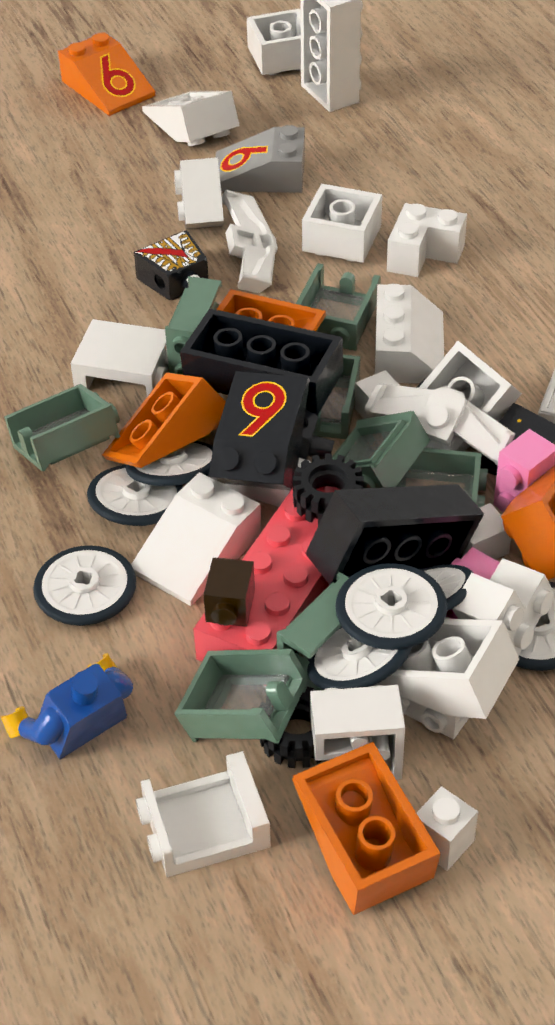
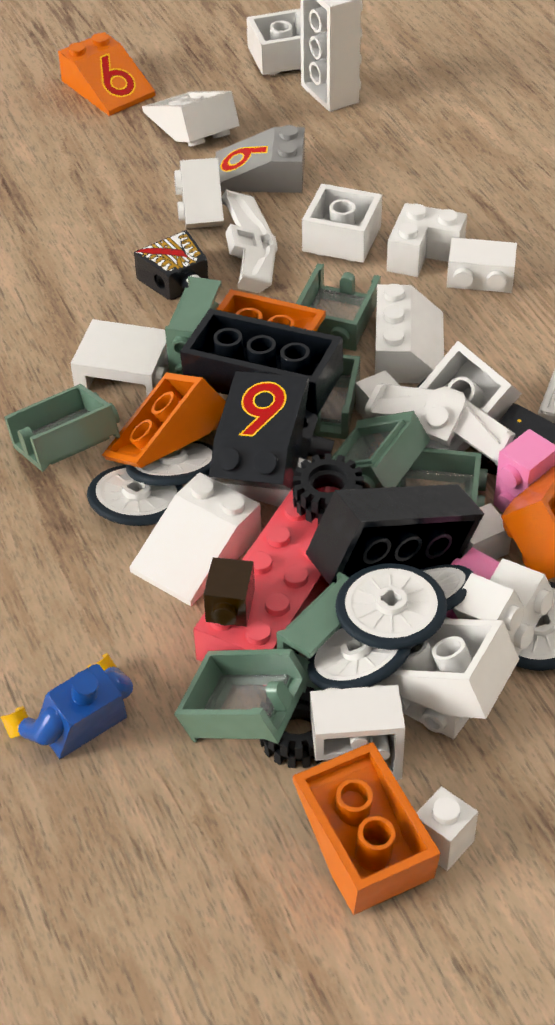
white wheel [33,545,136,626] -> none
white panel [136,751,271,878] -> none
none -> white brick [447,237,517,293]

